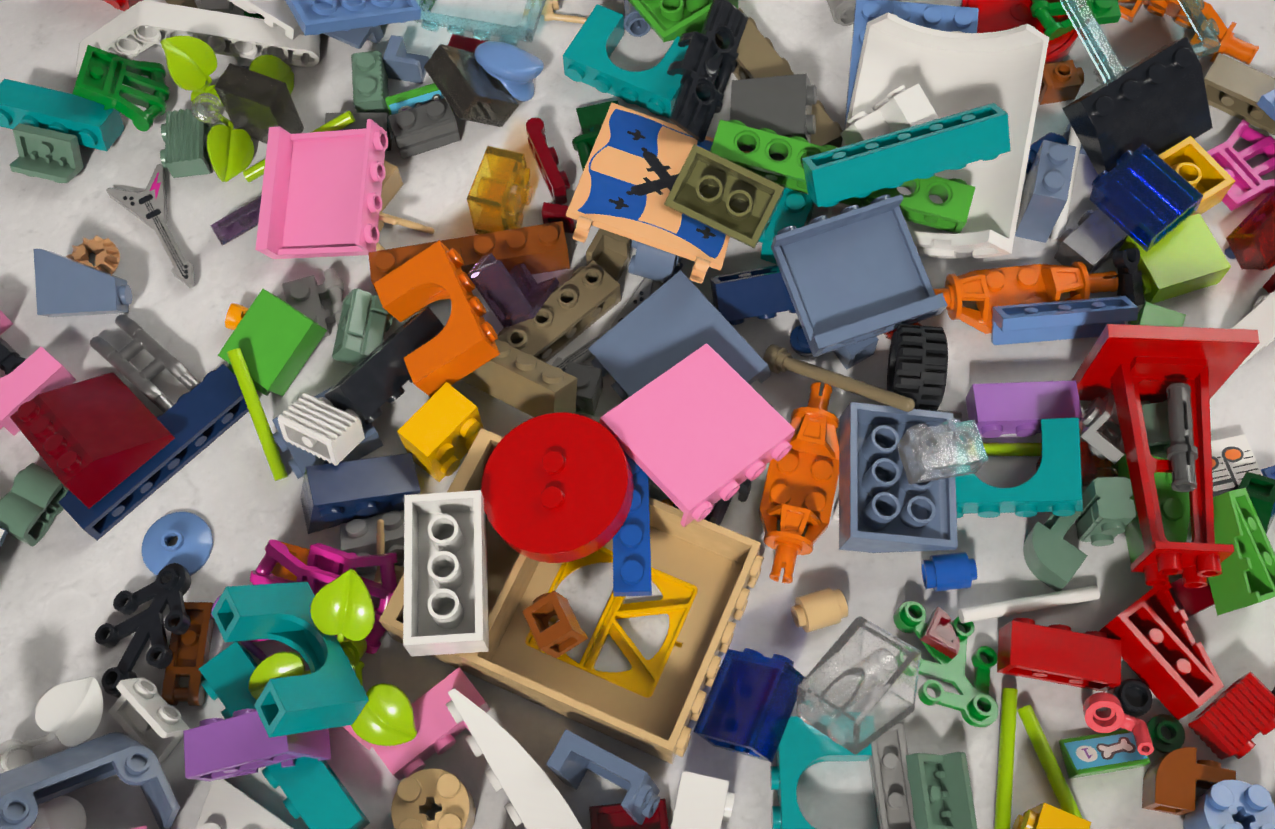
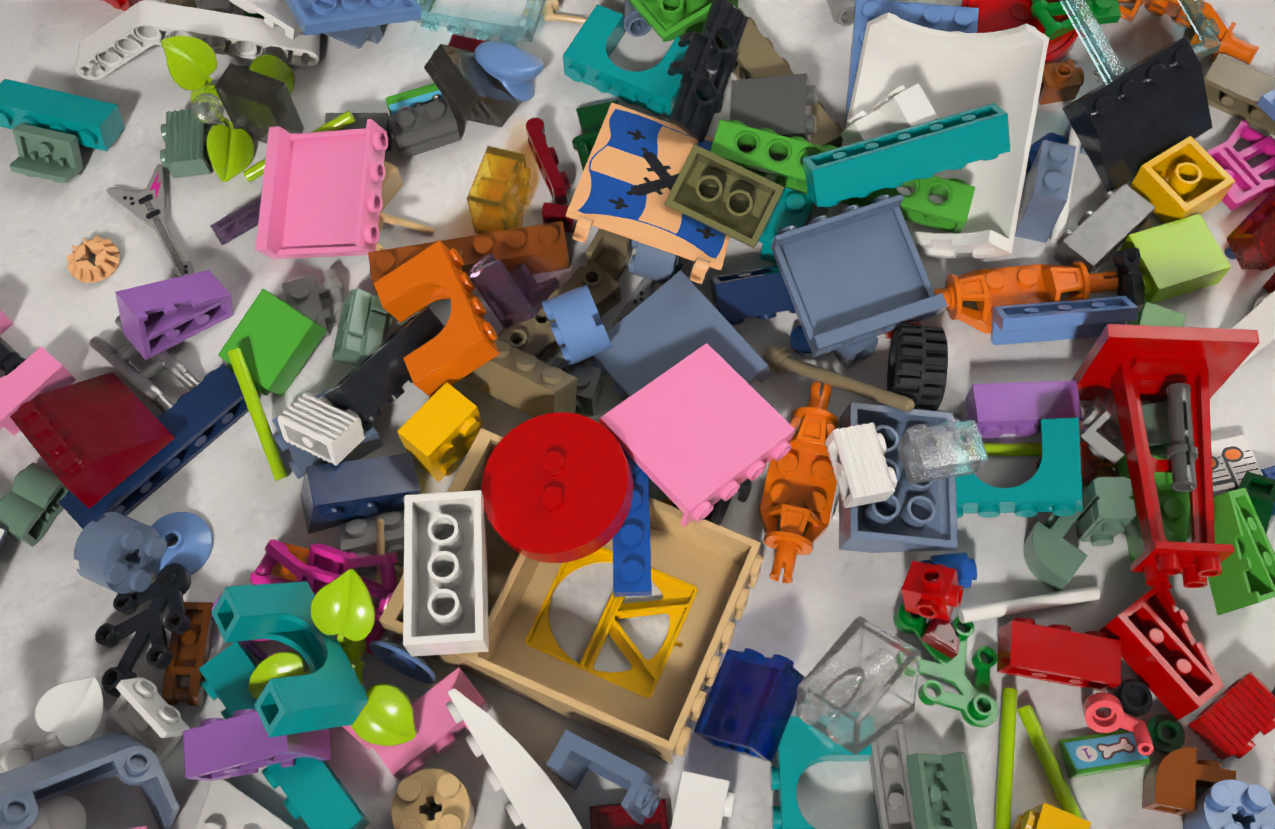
sand blue slope [33,249,132,317] -> none
green plate [72,45,170,132] -> none
light orange hinge [225,303,248,330] -> none
sand green brick [351,51,390,116] -> none
sand blue panel [383,35,430,84] -> none
dark orange brick [522,591,588,659] -> none
tan brick [791,588,848,633] -> none
clear blue brick [1089,144,1203,252] -> none
dark red tile [1169,578,1215,618] -> none
none -> sand blue brick [74,512,167,594]
none -> medium lavender wedge [115,270,233,360]
none -> medium blue dish [369,640,436,684]
none -> medium blue brick [541,285,612,366]
none -> white brick [825,422,897,508]
none -> red brick [901,561,963,621]

